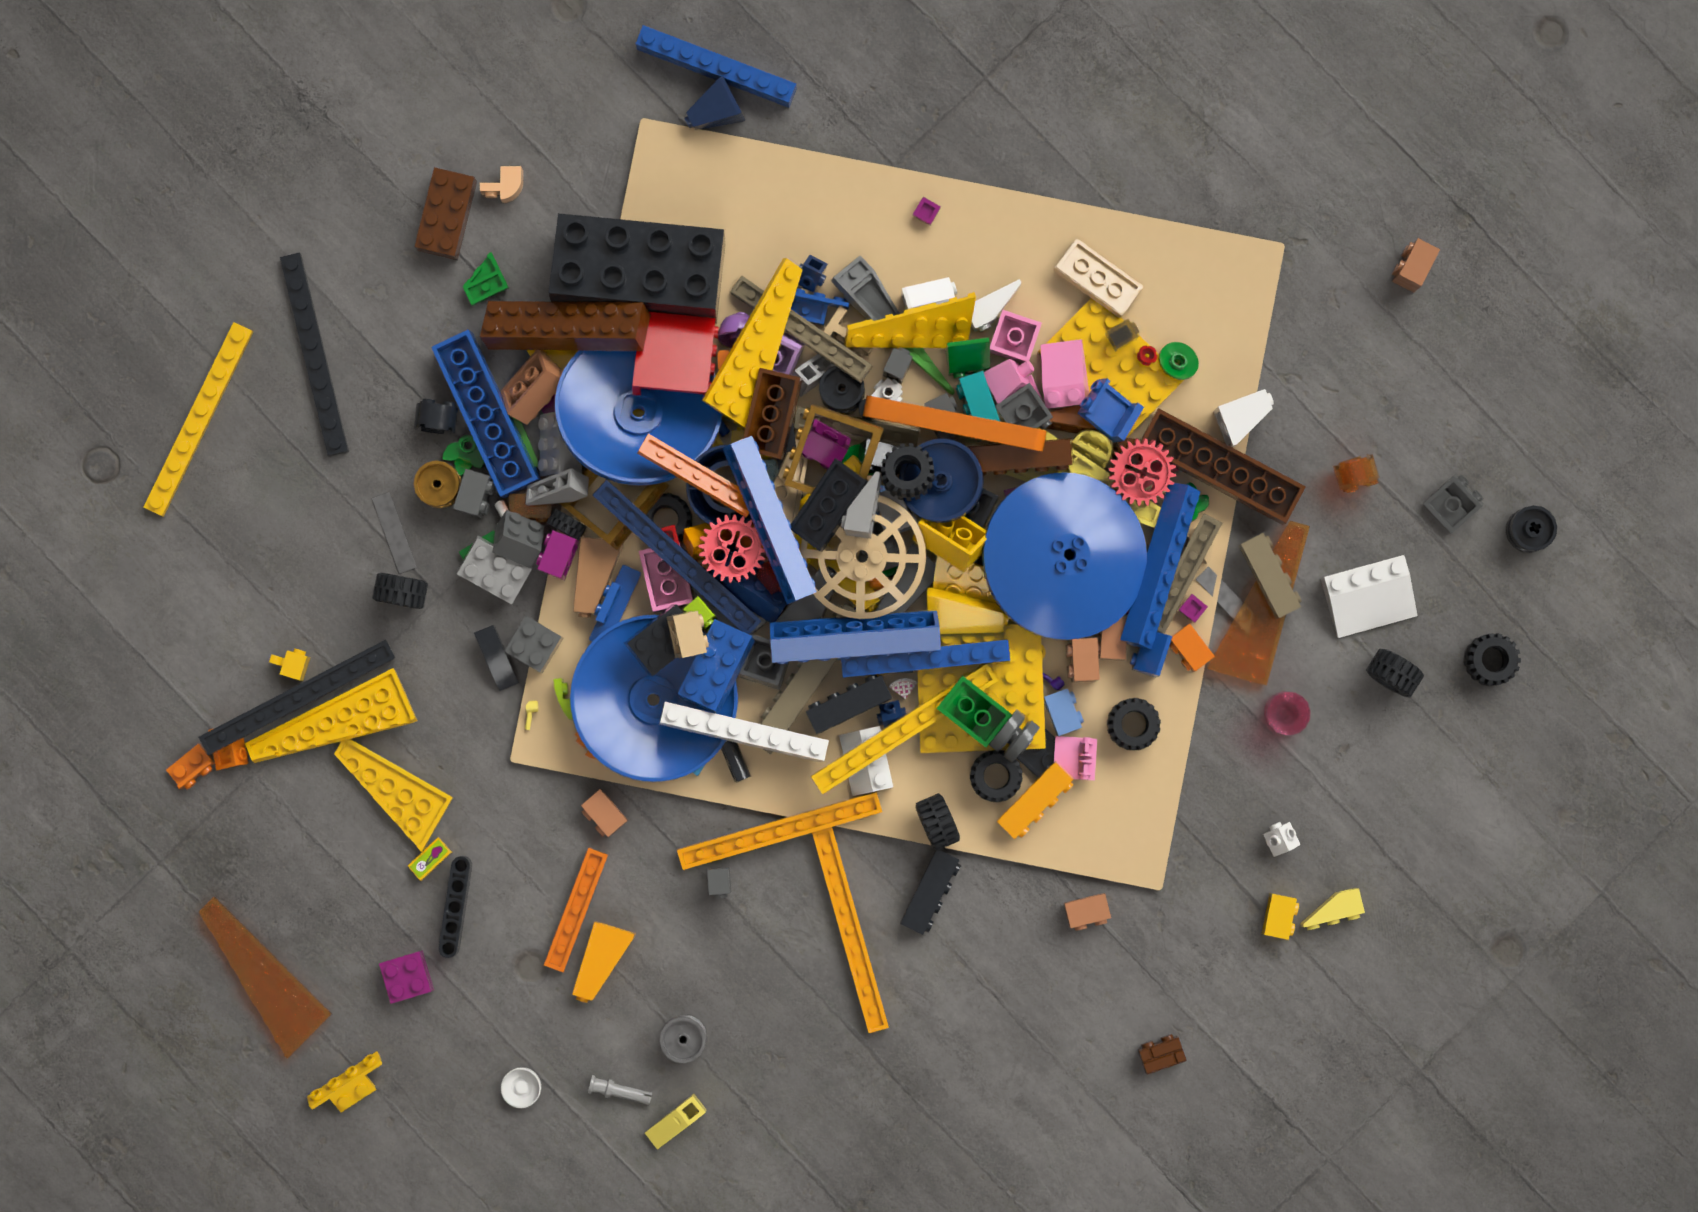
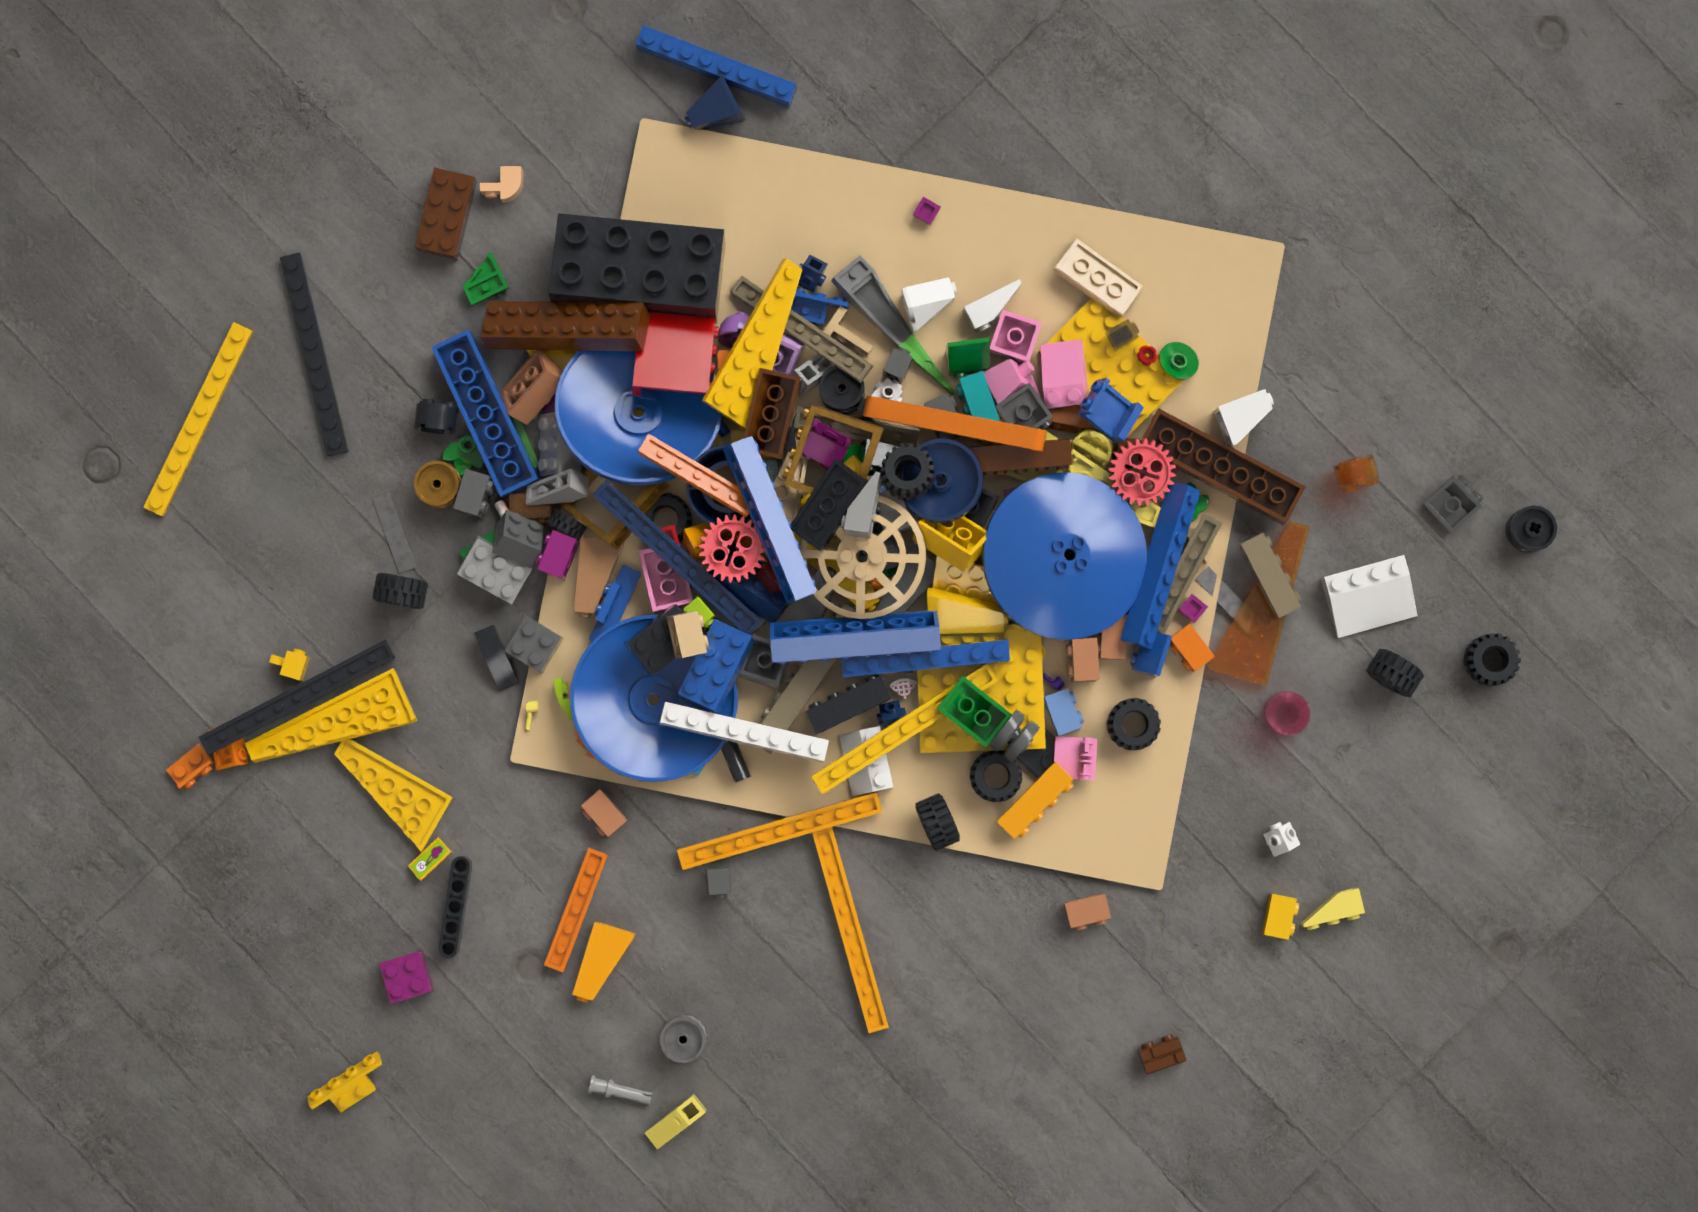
clear orange wing [199,897,332,1059] -> none
white piece [501,1067,541,1108] -> none
yellow wing [844,292,976,348] -> none
black brick [900,850,961,935] -> none
nougat brick [1392,238,1440,293] -> none

